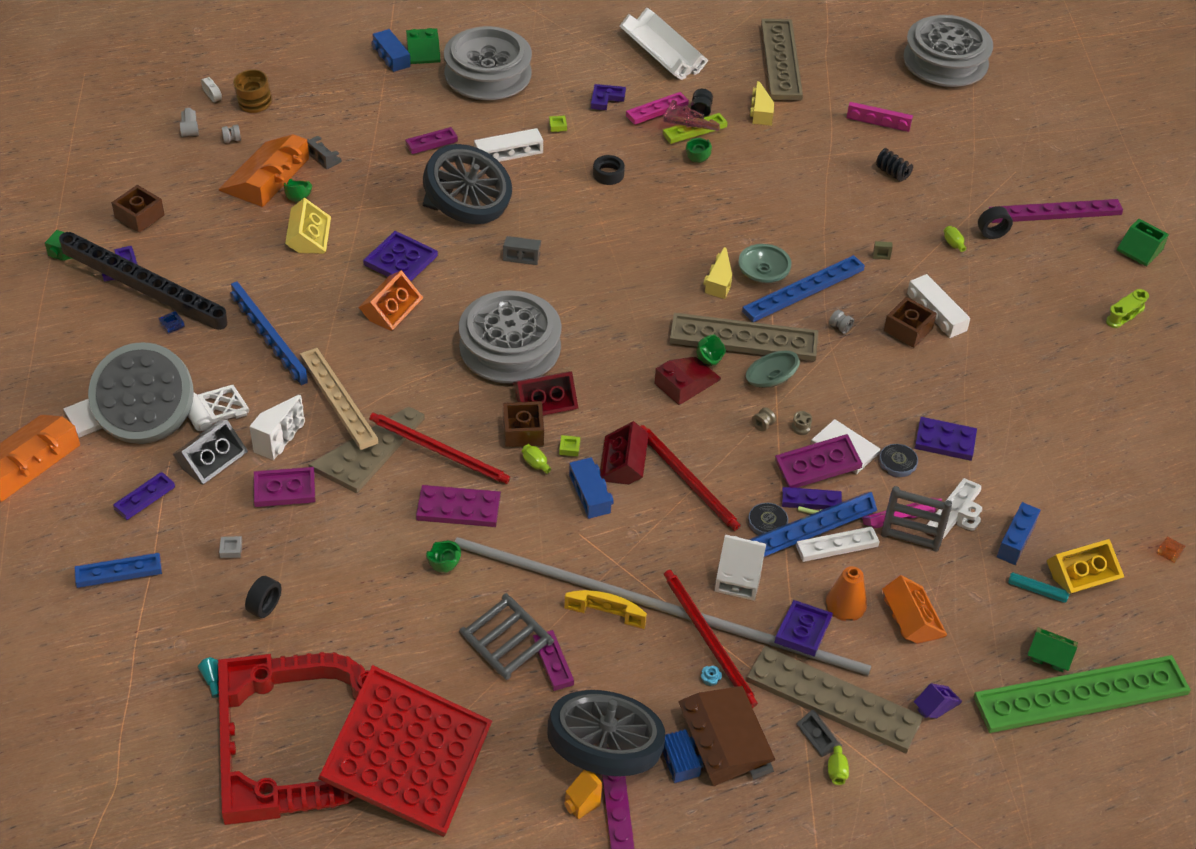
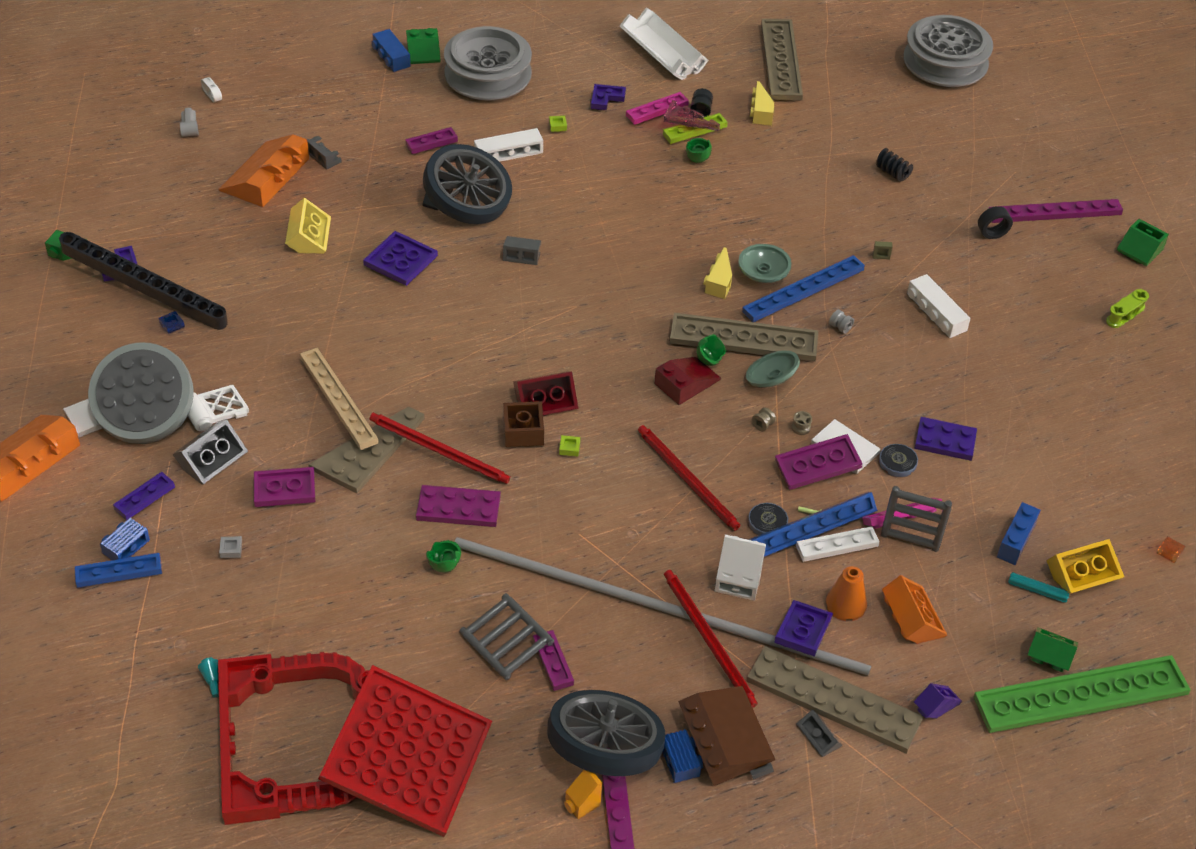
reddish brown brick [111,185,165,233] -> none
light grey wheel [221,124,241,143] -> none
blue plate [230,281,308,386] -> none
pearl gold wheel [233,69,272,113] -> none
black tyre [245,576,282,618] -> none
white slope [249,395,305,460] -> none
green hair [284,179,312,202] -> none
orange slope [358,270,423,331] -> none
light grey wheel [459,291,561,383] -> none
lime plant [521,444,551,474] -> none
yellow slope [564,590,647,629] -> none
blue brick [569,457,614,519] -> none
black tyre [593,155,625,185] -> none
dark red slope [600,421,649,485] -> none
medium azure plate [701,666,722,686] -> none
dark purple plate [782,487,842,510] -> none
lime plant [828,746,849,785] -> none
dark pink plate [846,102,913,132] -> none
reddish brown brick [883,297,937,348] -> none
white plate [927,478,982,539] -> none
lime plant [943,226,966,252] -> none
none -> blue brick [100,517,150,560]

